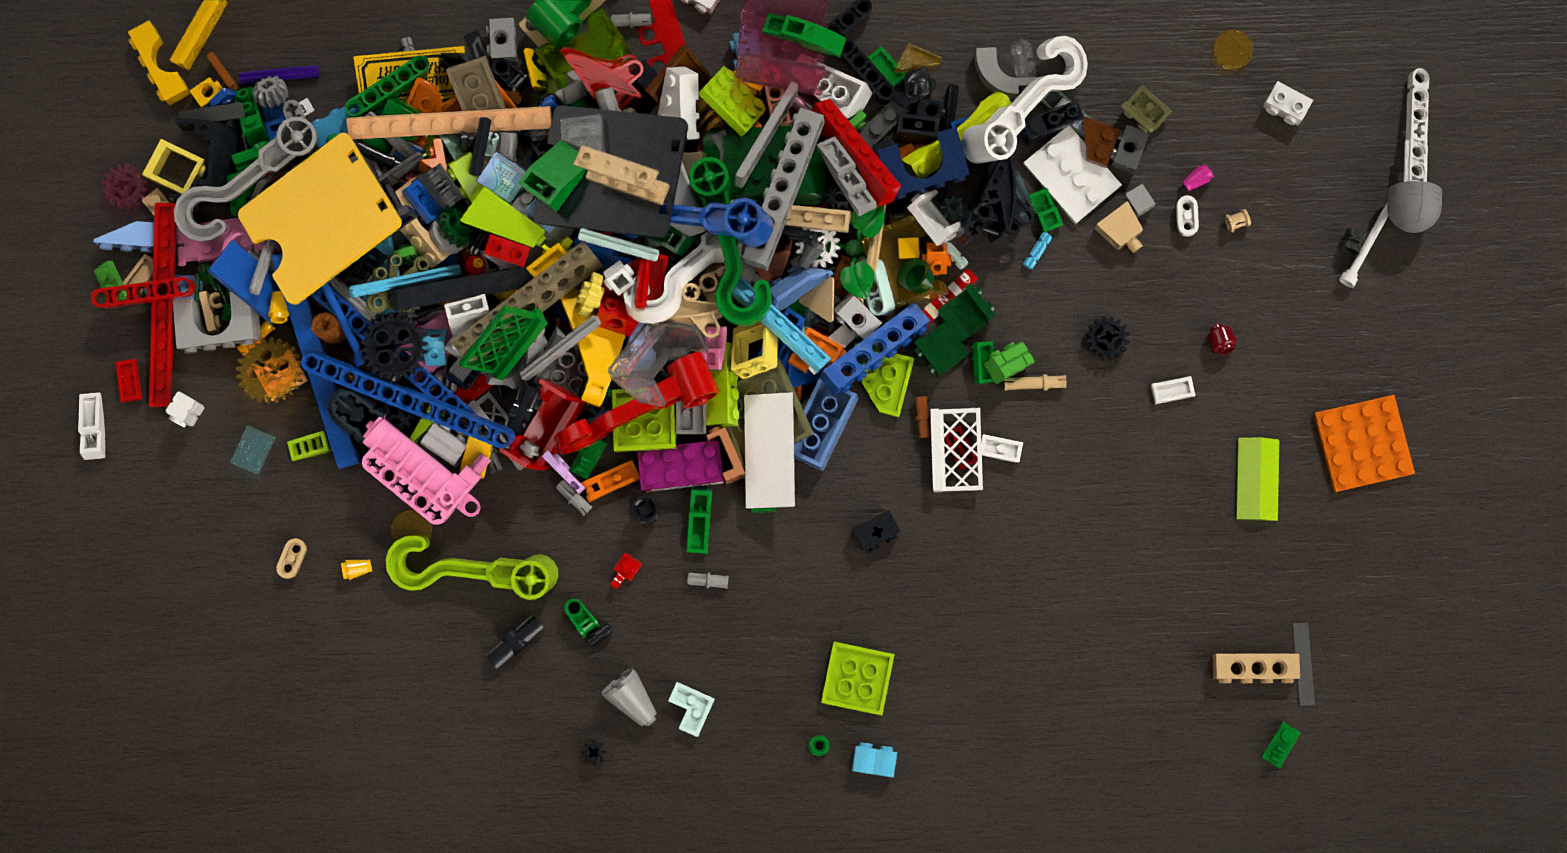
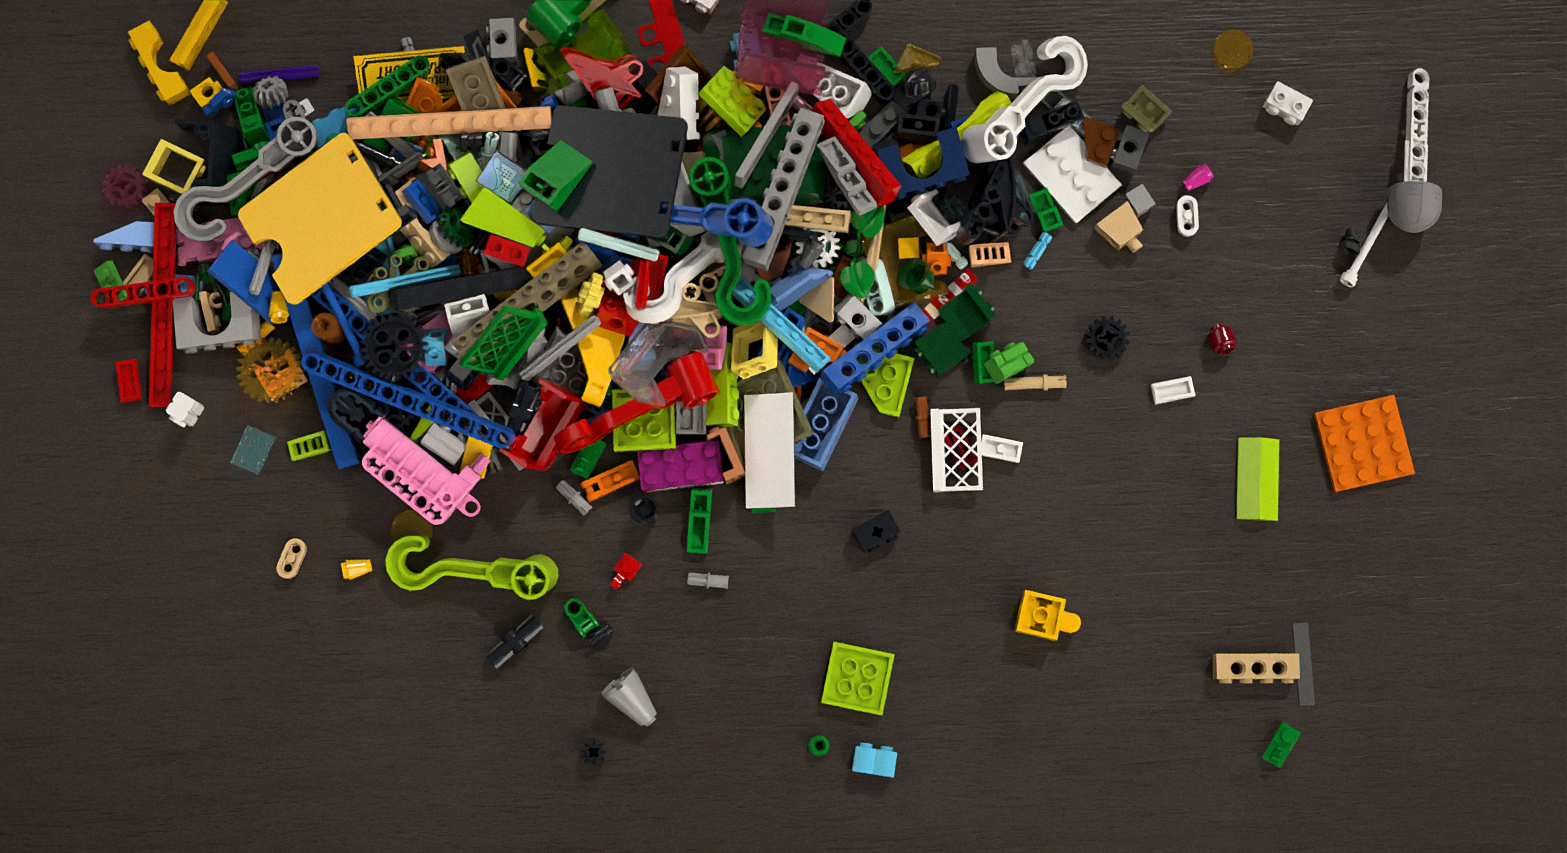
white slope [78,392,105,460] -> none
dark grey sticker [178,102,245,122] -> none
red tile [465,255,486,275] -> none
black axle [469,117,491,177] -> none
light grey plate [520,441,540,458] -> none
lavender wing [542,451,585,493] -> none
clear wing [561,114,605,153] -> none
tan fence [574,145,670,205] -> none
light grey axle [611,12,651,28] -> none
light aqua plate [668,682,715,737] -> none
tan bush [1225,209,1251,232] -> none
none -> light nougat slope [968,242,1011,268]
none -> yellow brick [1014,590,1081,641]

